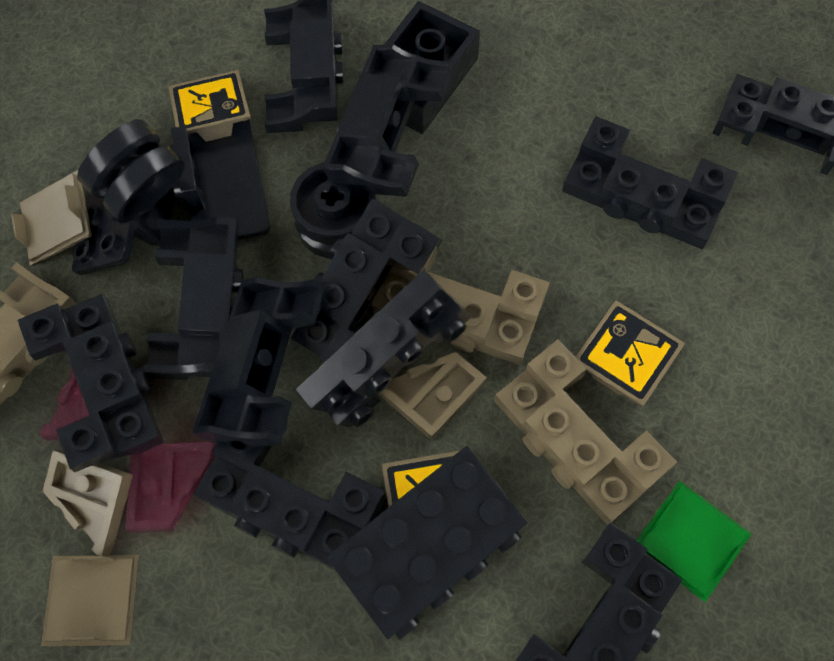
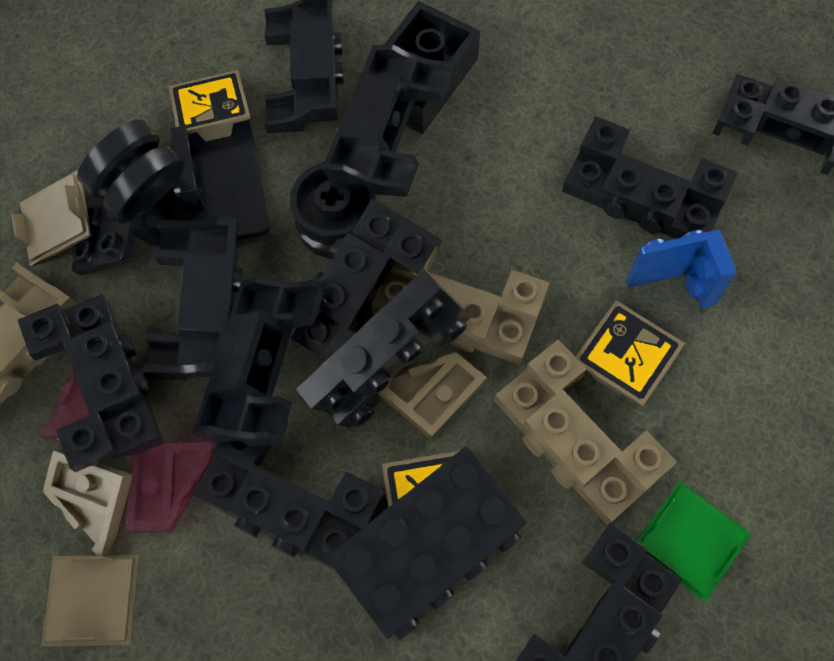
none -> blue bracket [626,229,737,308]

